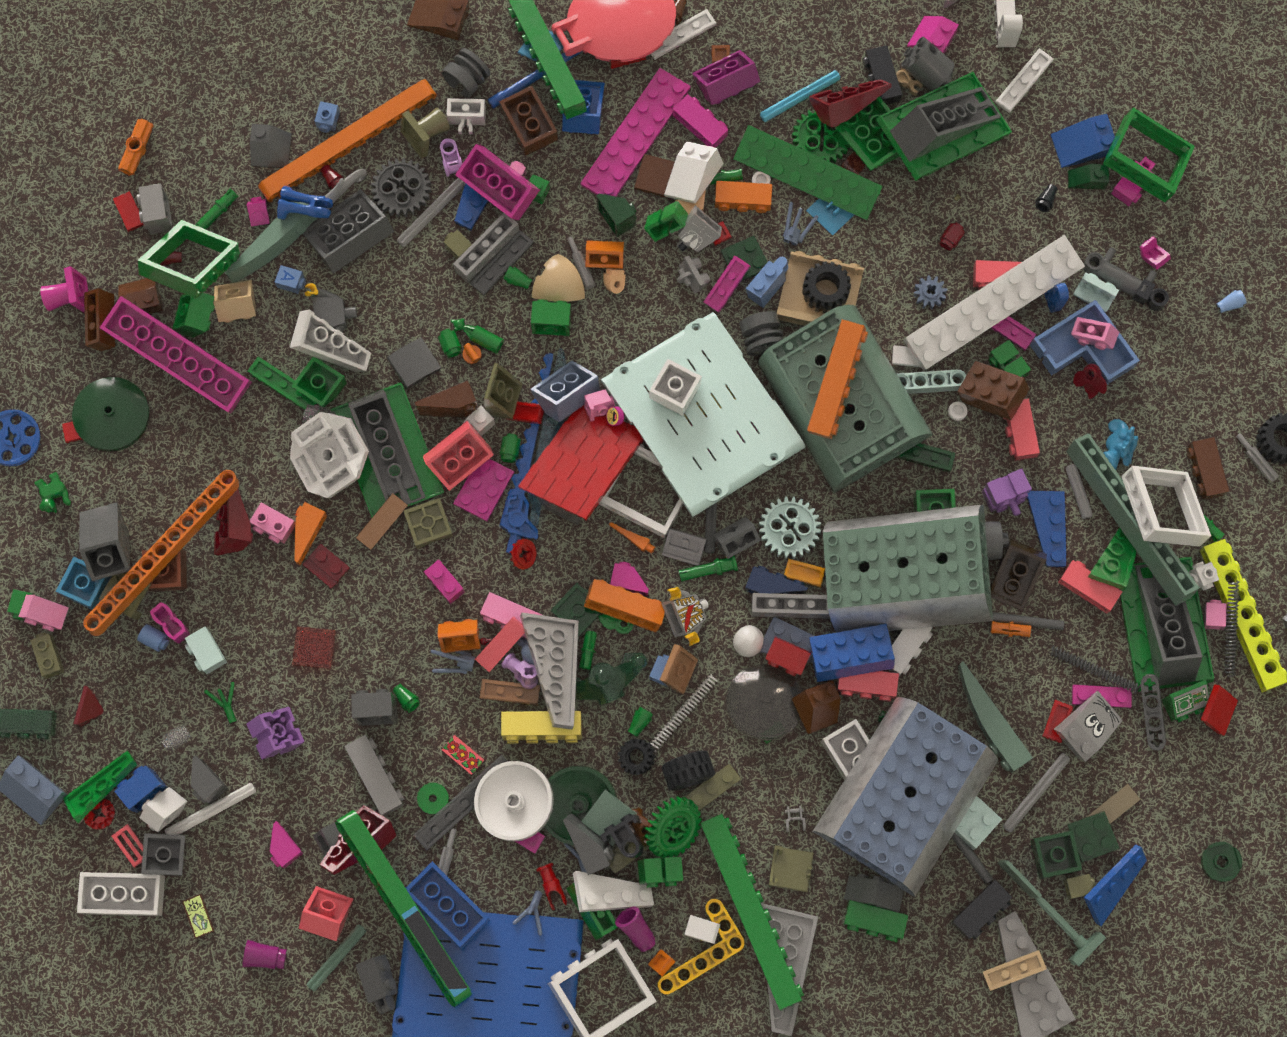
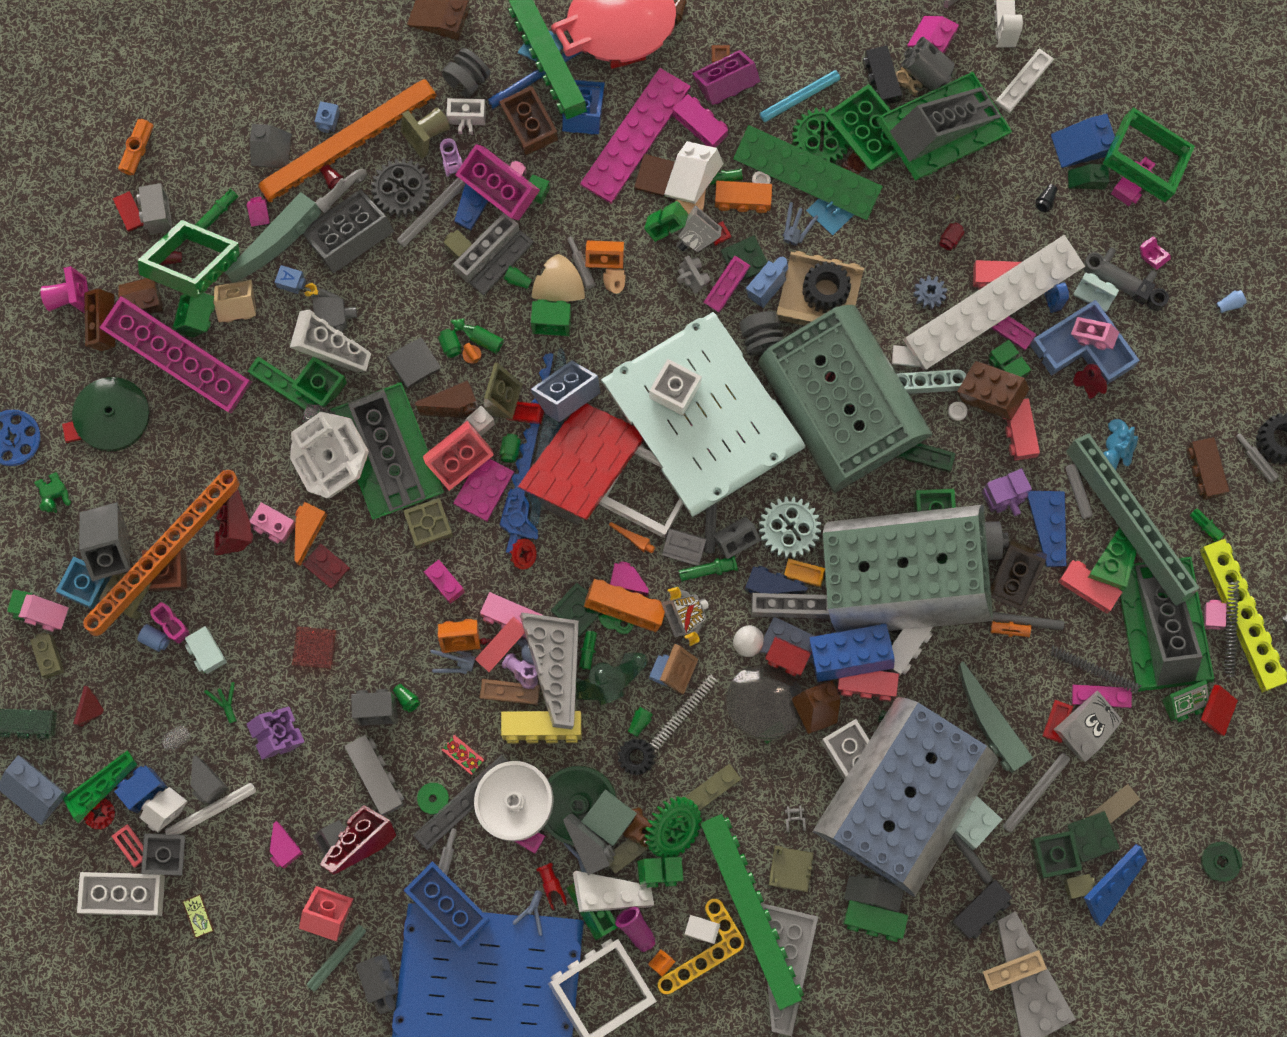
magenta plant [242,939,287,969] -> none
blue piece [277,186,333,220] -> none
green beam [335,810,472,1007] -> none
medium nougat tile [356,493,408,550] -> none
bright pink brick [584,389,615,421] -> none
dark green slope [596,193,637,237] -> none
black pin [600,814,644,858] -> none
tile [606,406,624,426] -> none
white tile [651,9,716,60] -> none
black tyre [661,750,715,791] -> none
orange brick [807,319,868,439] -> none
dark red wedge [809,79,892,127] -> none
sand green piece [997,860,1106,966] -> none
white window [1122,466,1211,546] -> none
dark grey beam [1141,674,1166,751] -> none
white brick [1189,561,1219,591] -> none

